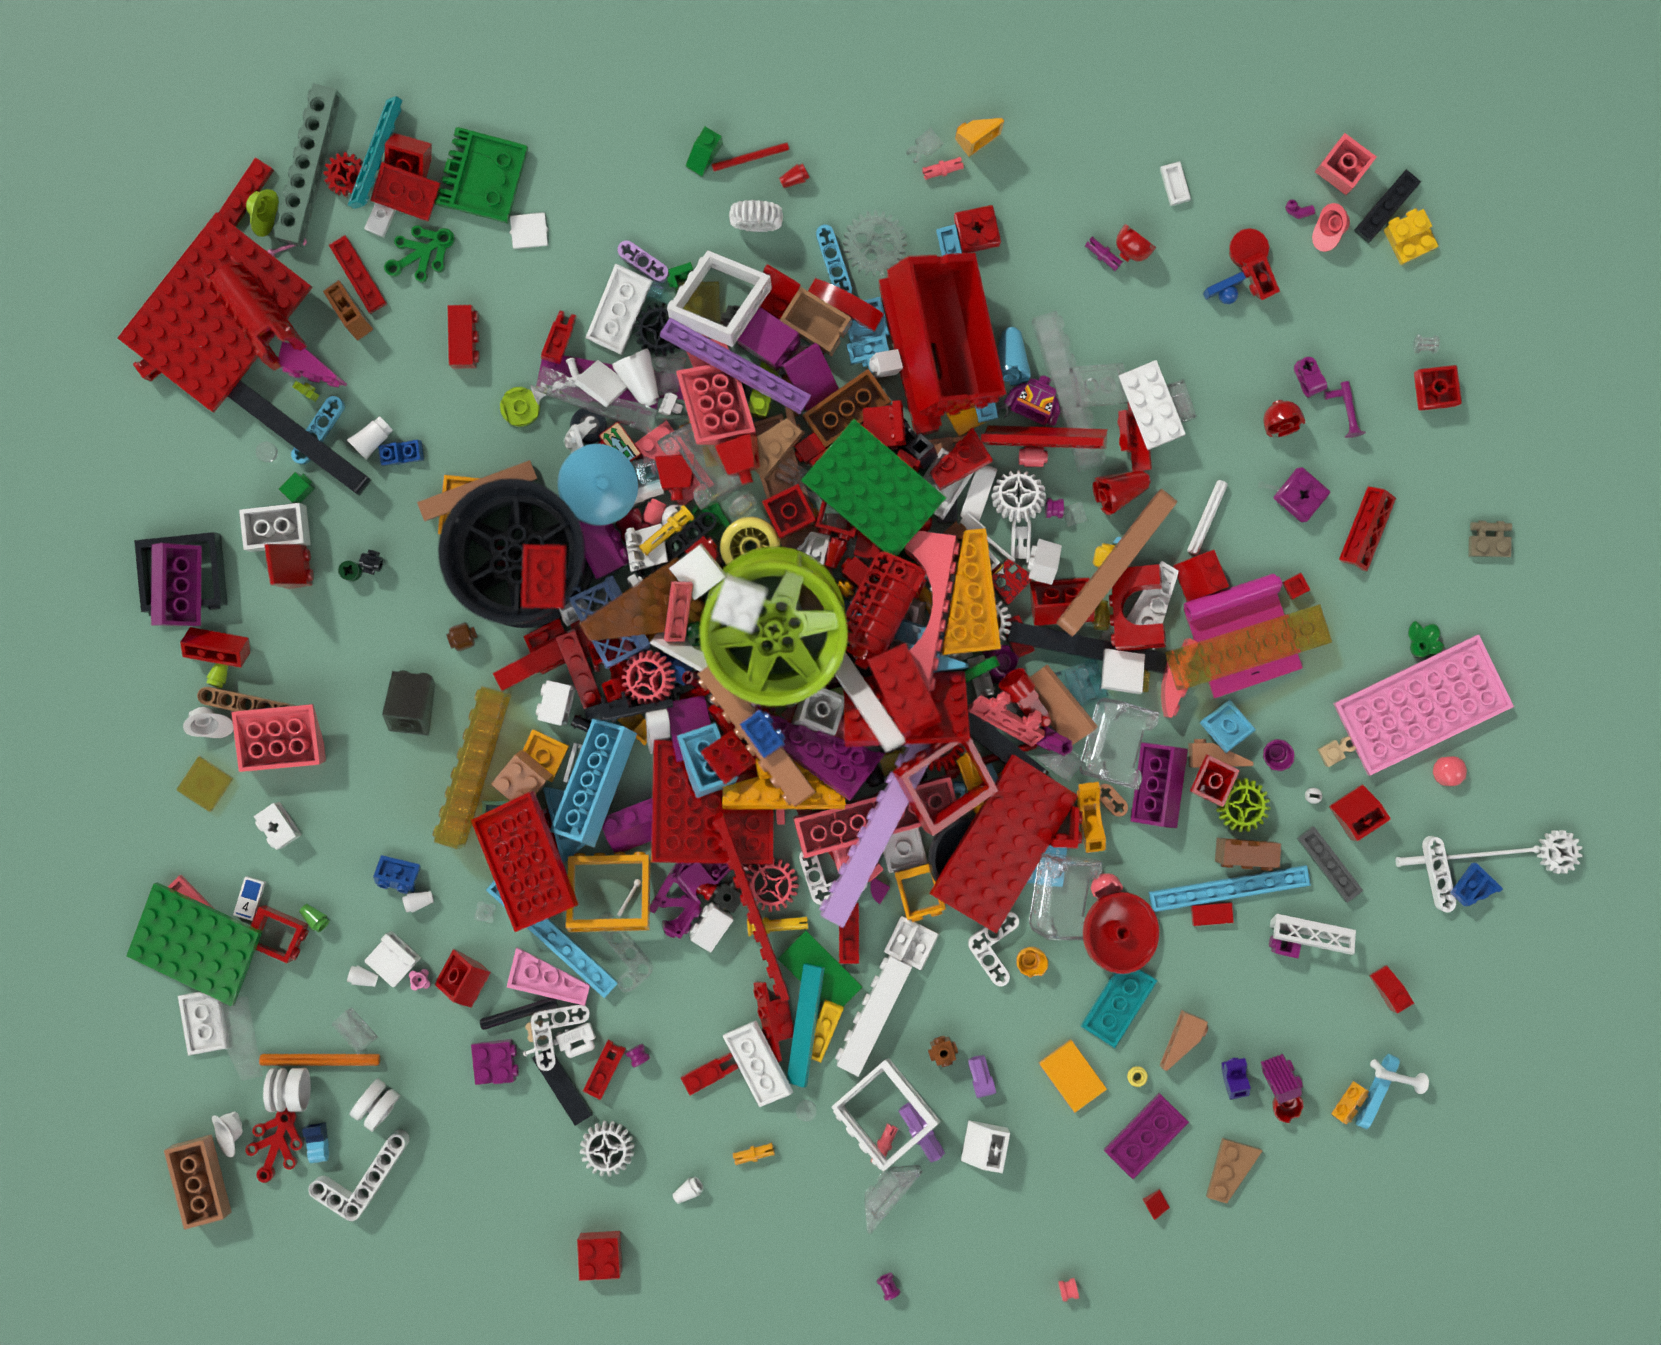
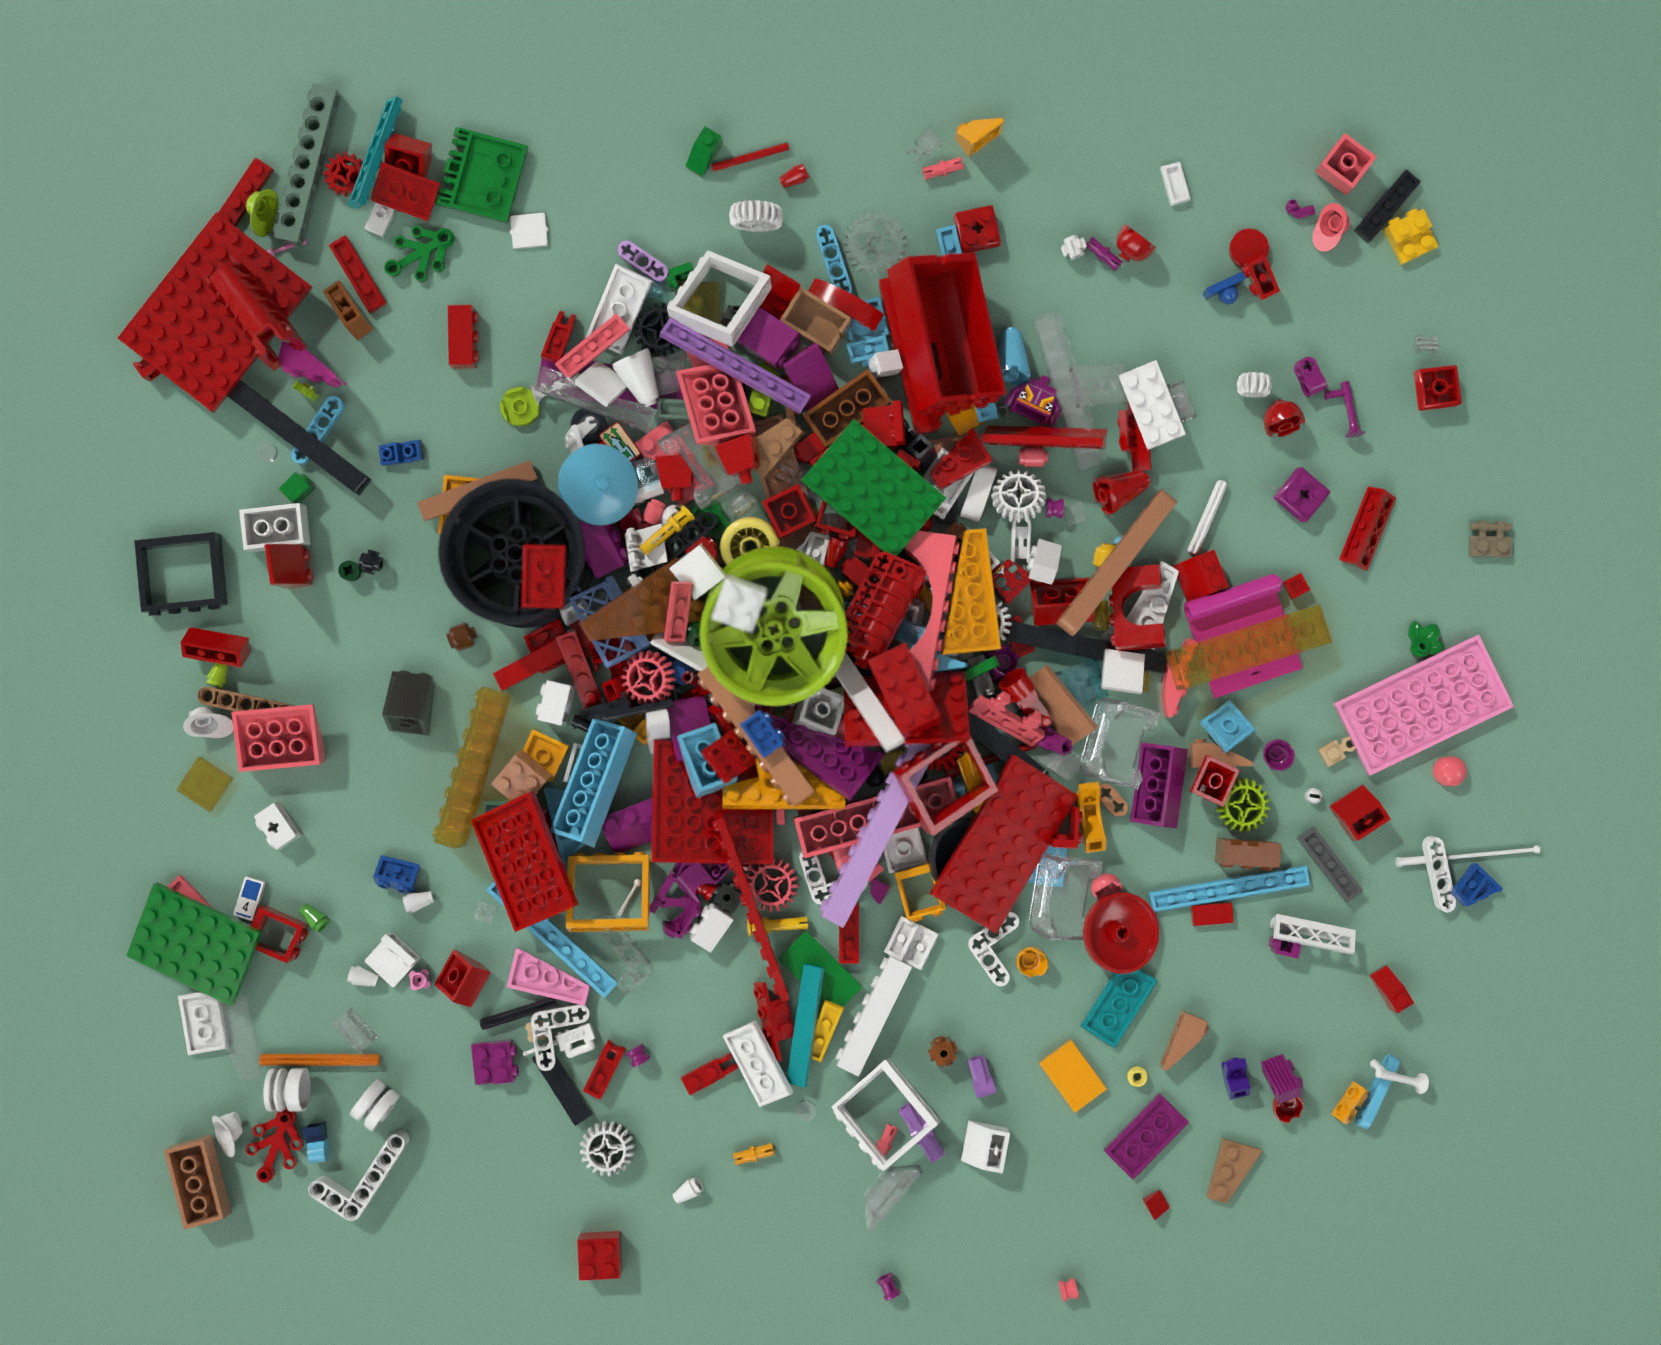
magenta slope [151,543,202,626] -> none
white plant [347,416,393,461] -> none
white tile [658,393,683,415] -> none
white piece [959,512,1015,562] -> none
white gear [1537,830,1583,874] -> none
none -> coral plate [555,313,630,380]
none -> white gear [1061,235,1087,260]
none -> white gear [1237,372,1272,398]

